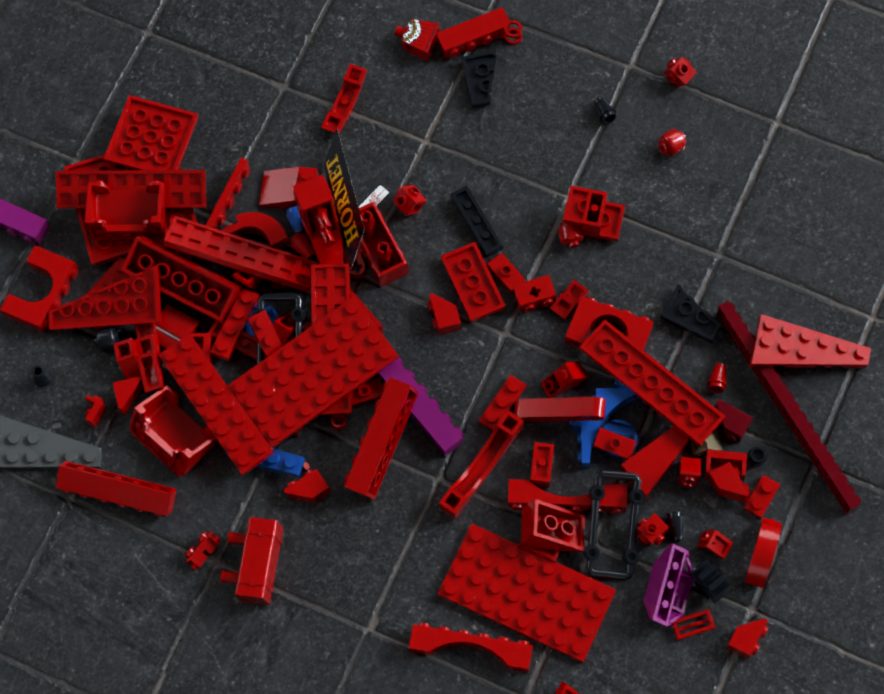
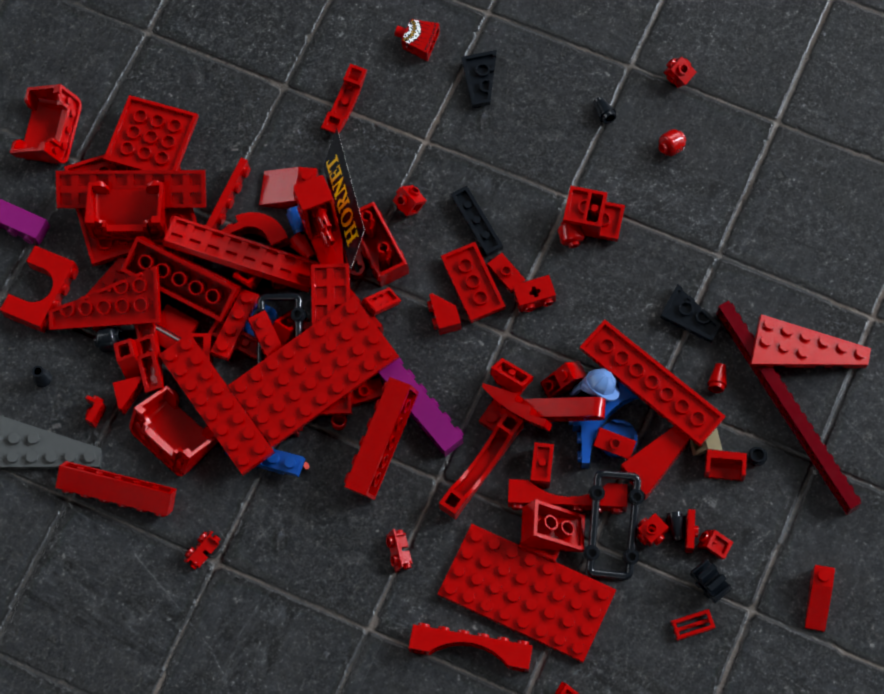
red piece [220,517,284,605] -> none
red slope [284,469,331,503] -> none
white sticker [358,184,391,208] -> none
red hinge [436,7,522,59] -> none
red slope [550,280,590,320] -> none
red arch [565,296,654,350] -> none
magenta wedge [643,543,693,627] -> none
red slope [678,457,701,488] -> none
red slope [708,462,751,503] -> none
dark red slope [715,399,753,442] -> none
red slope [727,618,769,659] -> none
red plate [744,475,781,519] -> none
red arch [744,517,782,588] -> none
none -> red windscreen [10,84,82,164]
none -> red plate [361,287,401,316]
none -> red hinge [386,529,413,573]
none -> red slope [481,383,552,432]
none -> red slope [490,358,534,393]
none -> medium blue piece [569,368,619,402]
none -> red plate [685,509,699,553]
none -> red slope [804,565,835,632]

